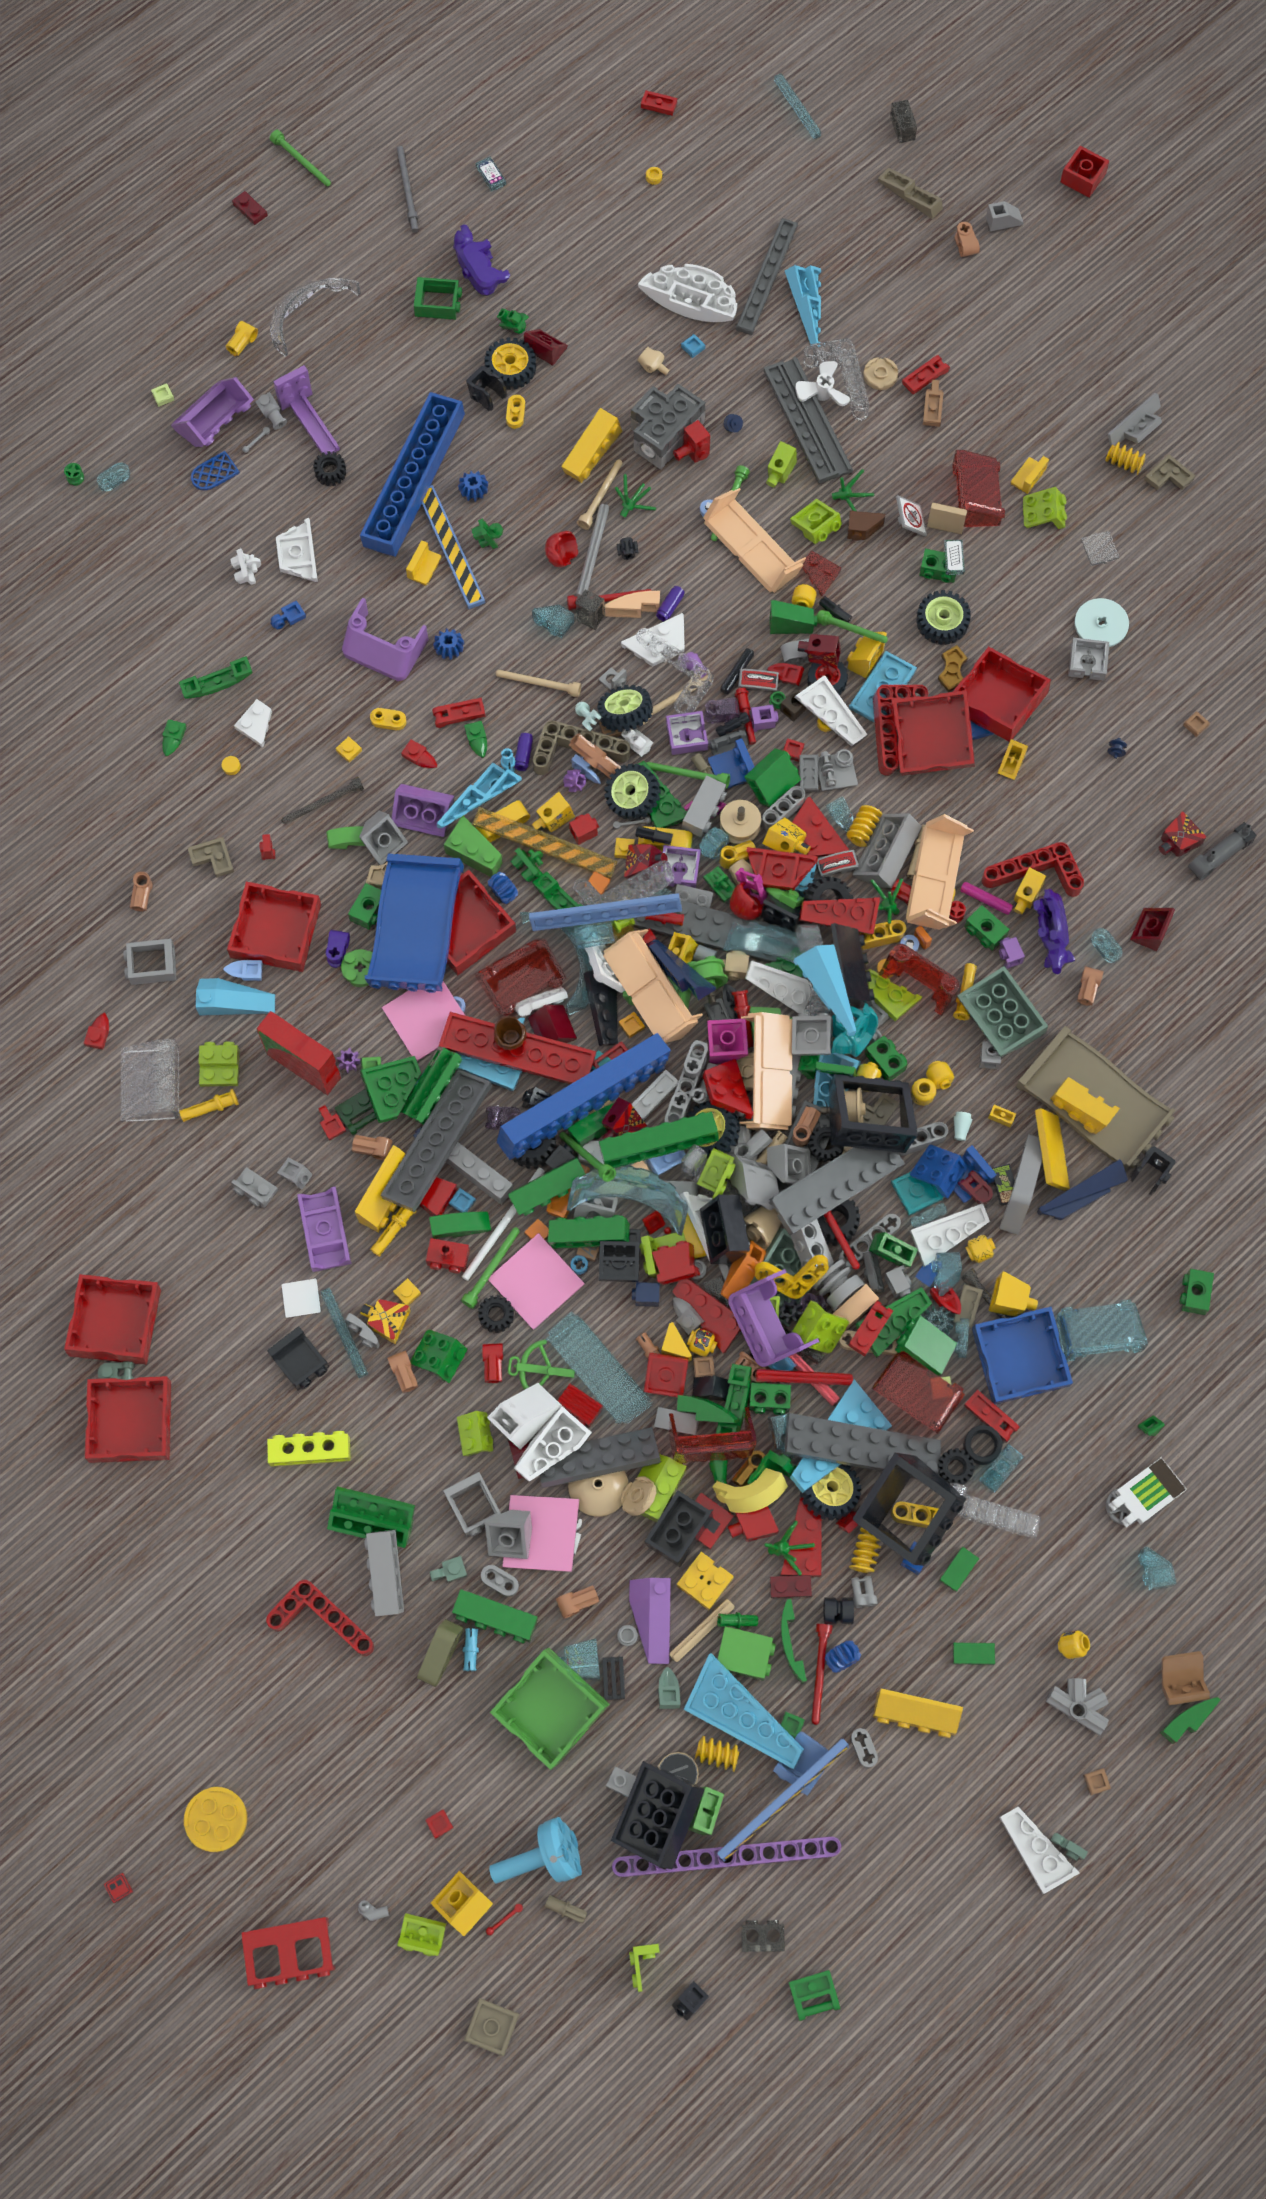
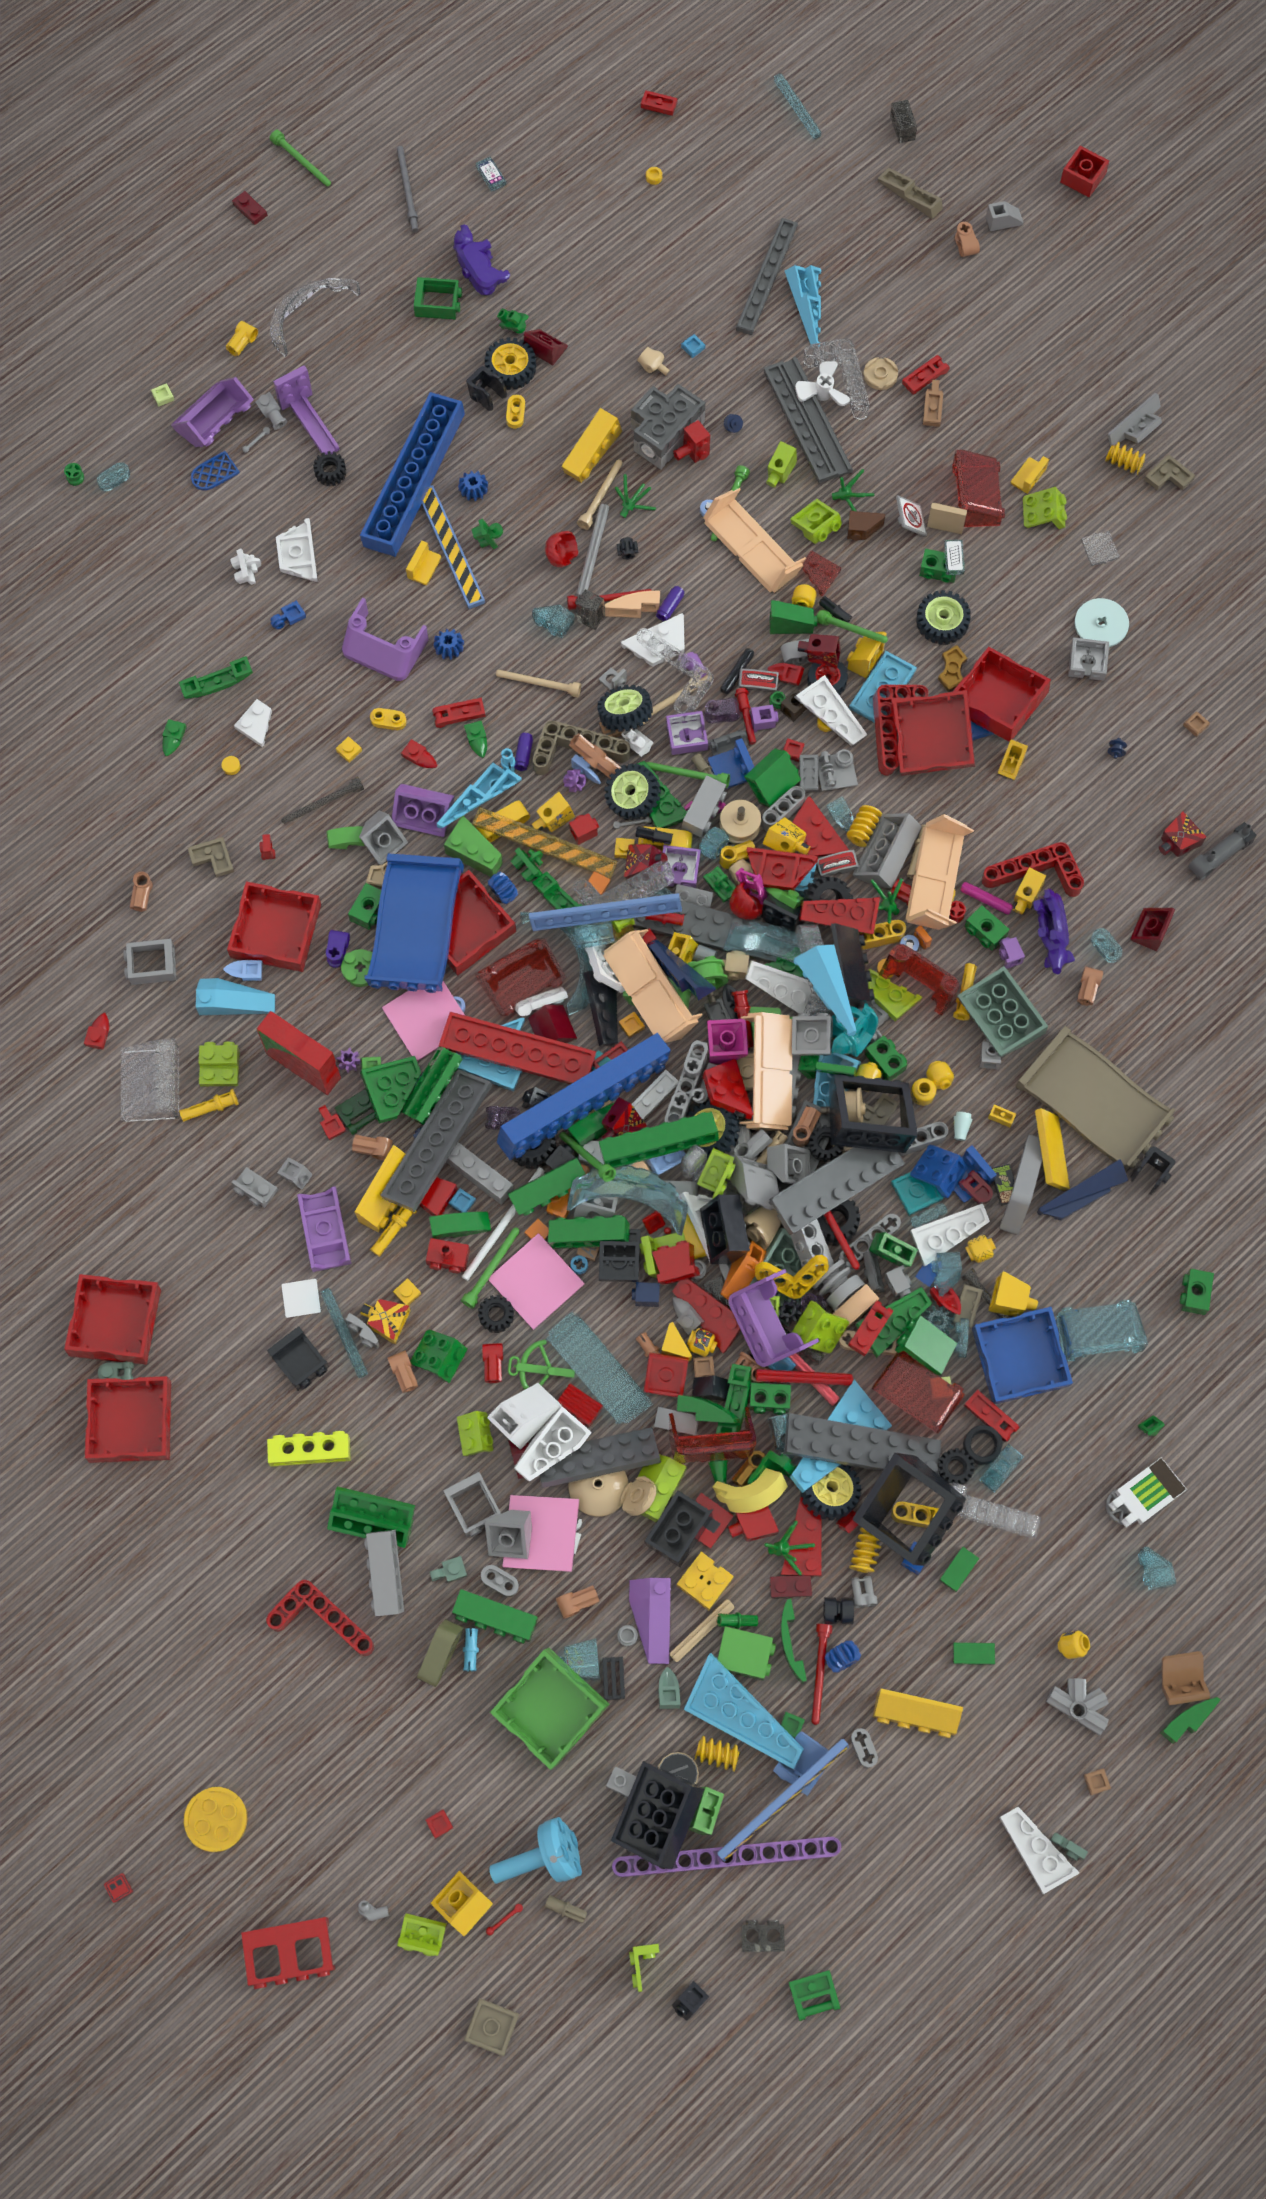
reddish brown hair [494,1016,526,1050] -> none
light aqua hinge [575,702,602,731] -> none
white brick [638,264,737,322] -> none
black axle [716,712,750,737] -> none
yellow wedge [1050,1077,1120,1134] -> none

